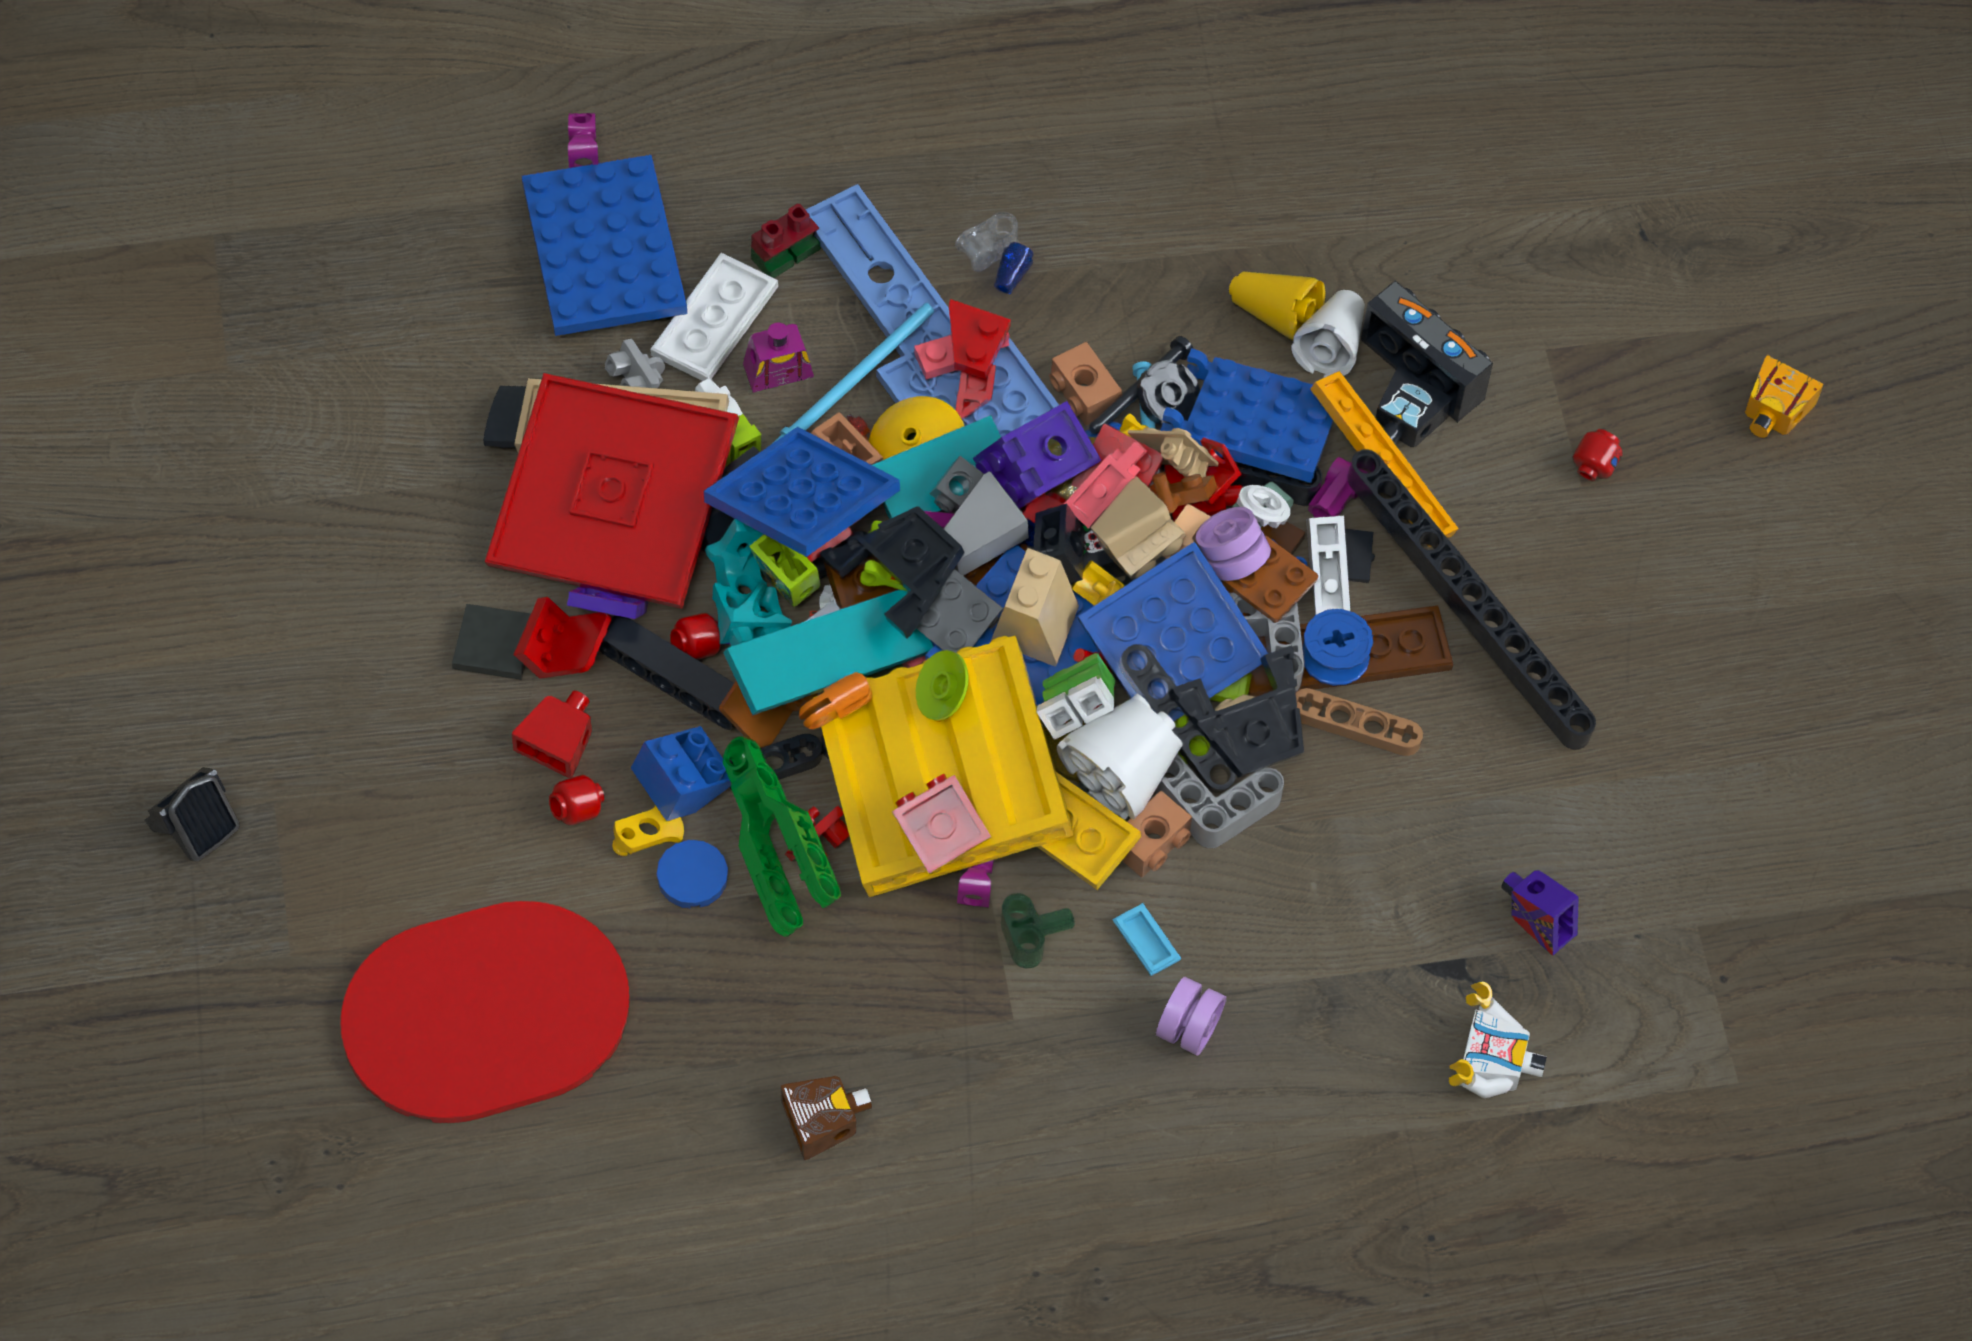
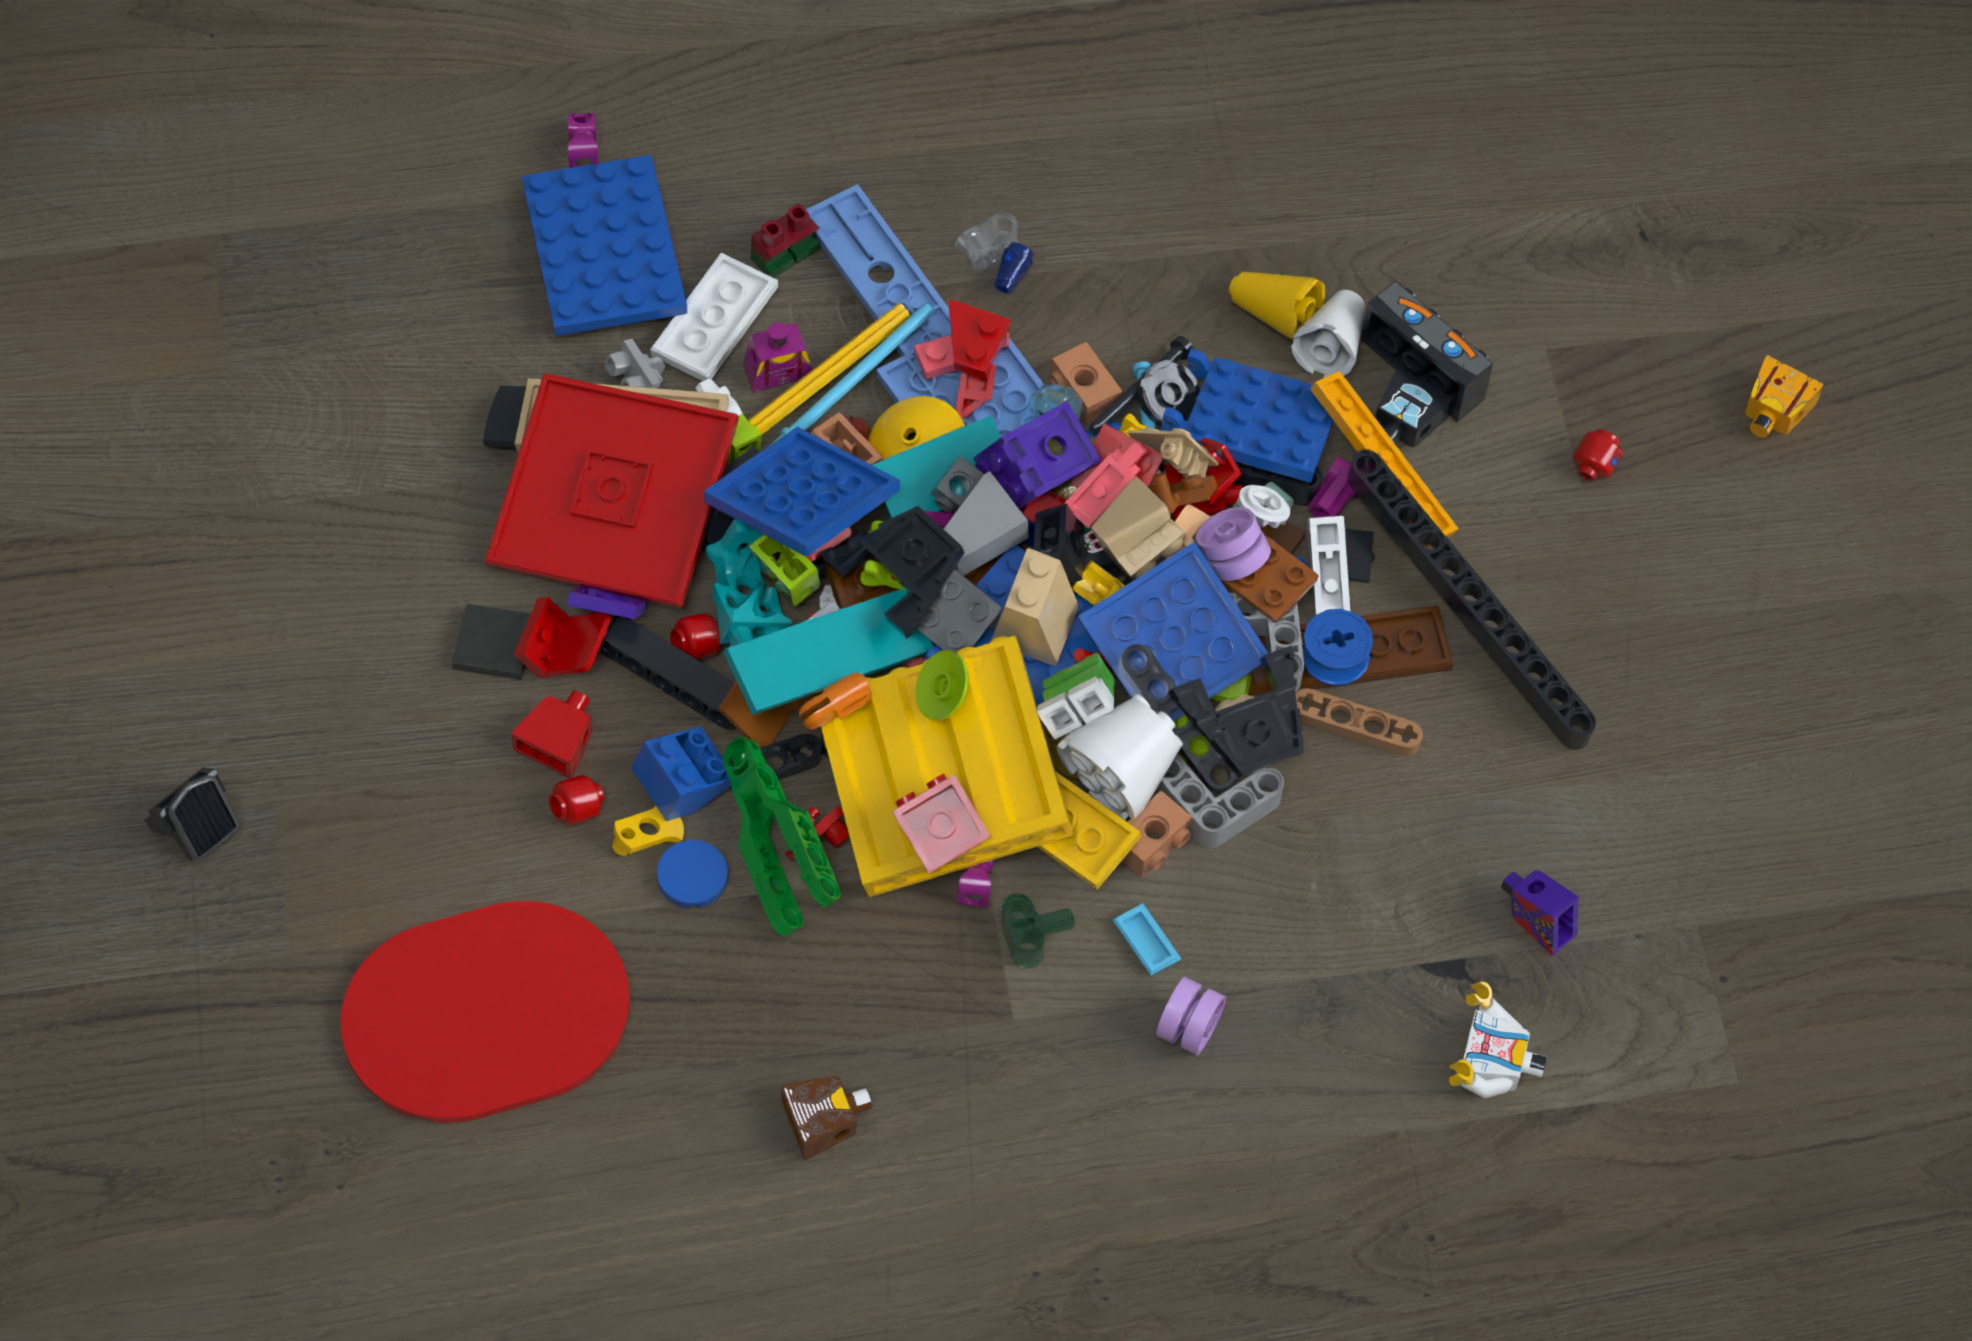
none -> yellow axle [748,304,910,435]
none -> clear light blue head [1029,383,1082,420]

